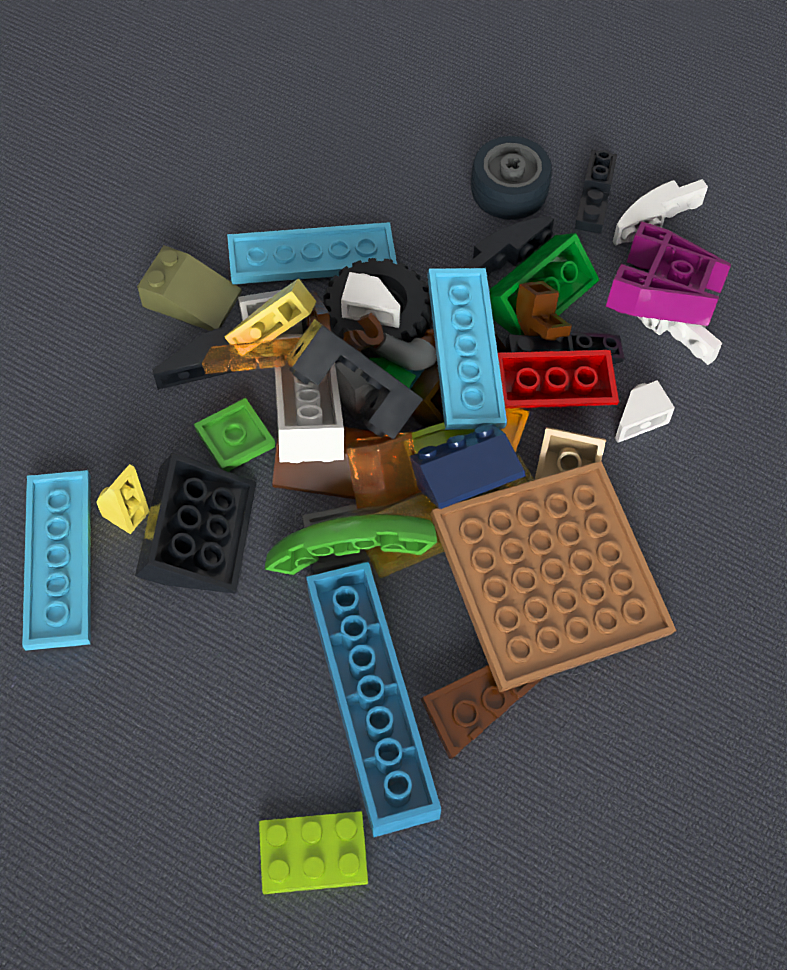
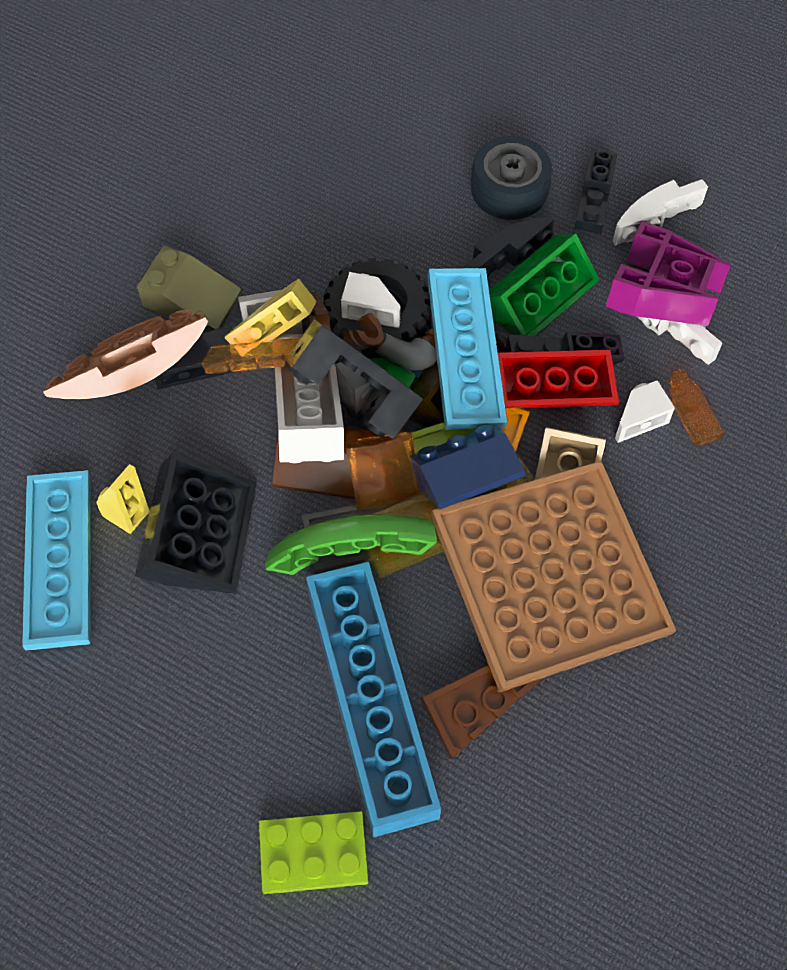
bright green plate [194,398,276,472] -> none
medium azure plate [227,222,397,285] -> none
reddish brown brick [516,281,572,340] -> none
none -> brick [44,309,208,399]
none -> clear orange hinge [669,368,724,446]

